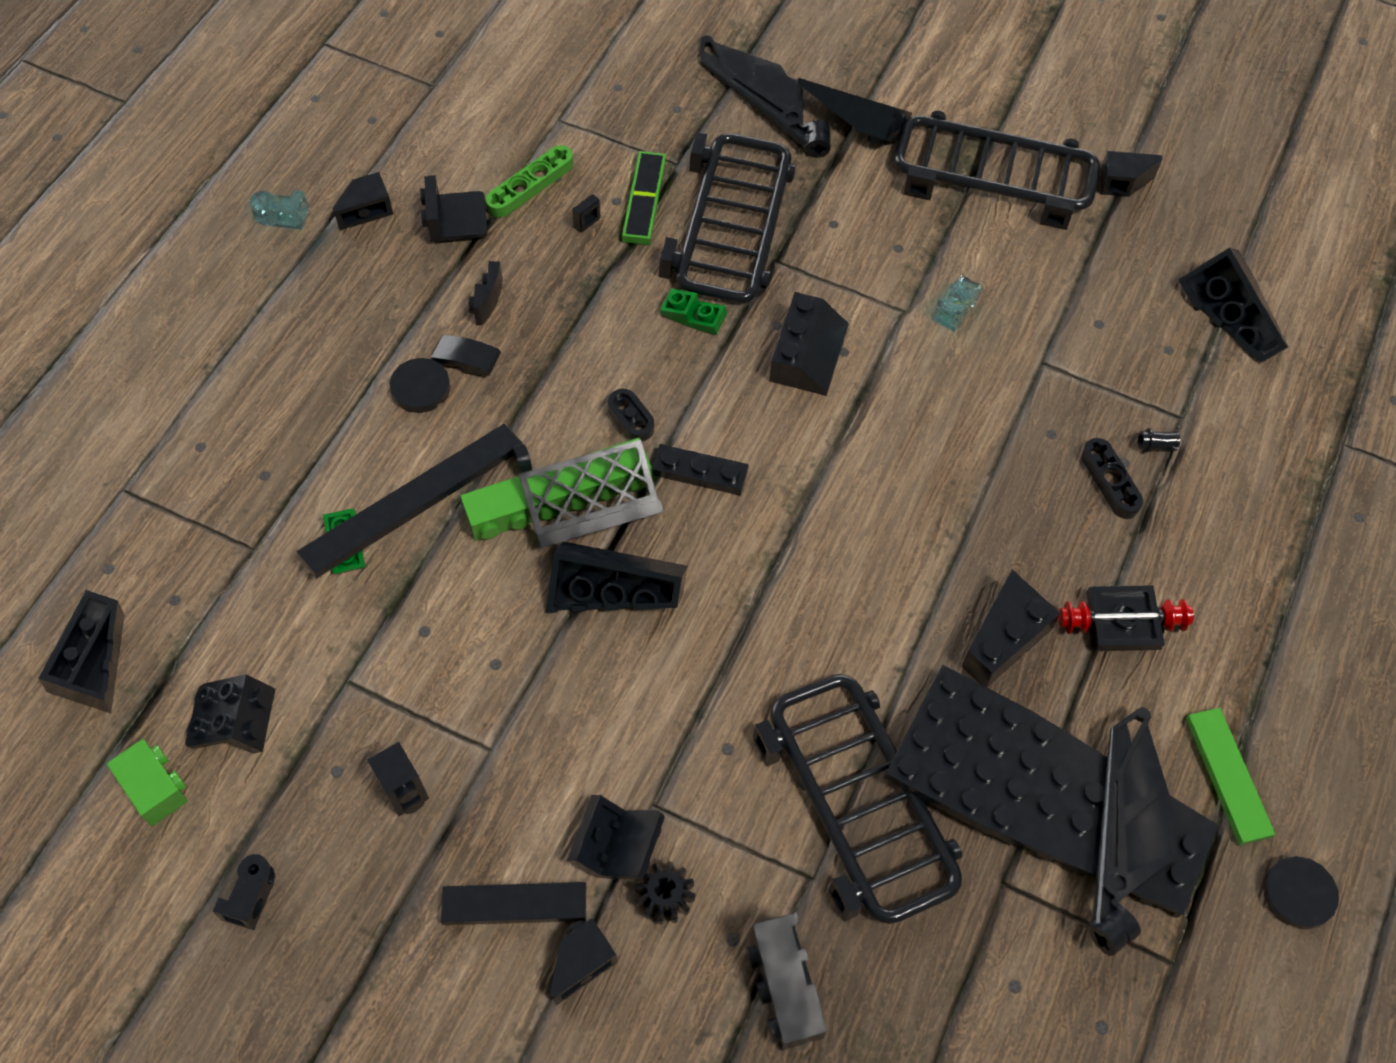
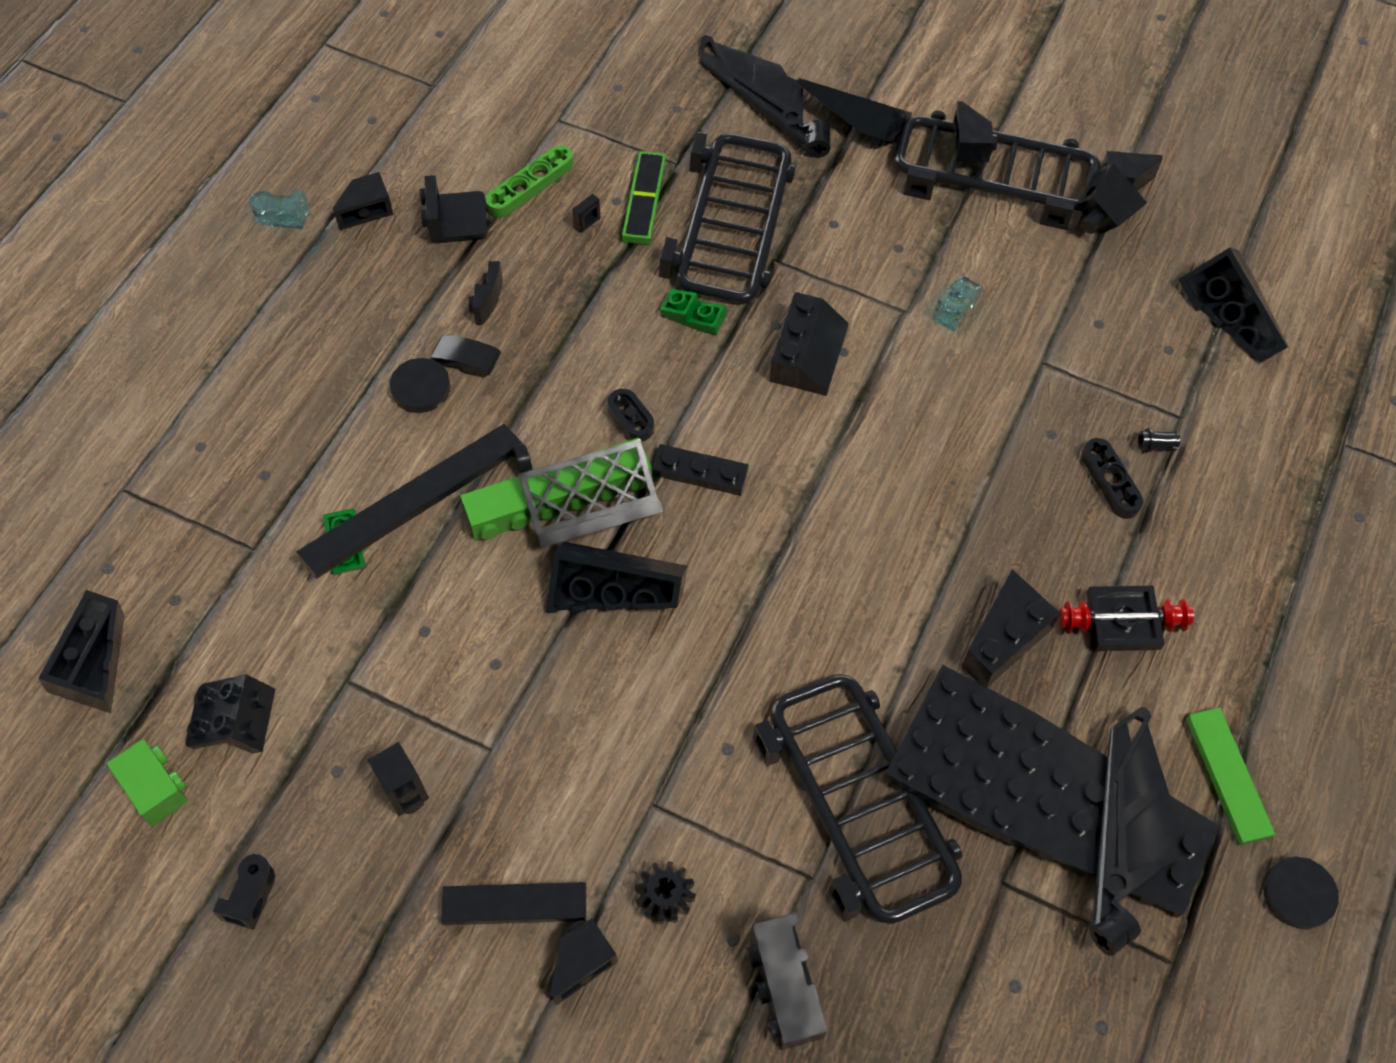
black bracket [567,795,665,880] -> none
none -> black slope [953,101,997,162]
none -> black torso [1078,163,1147,234]

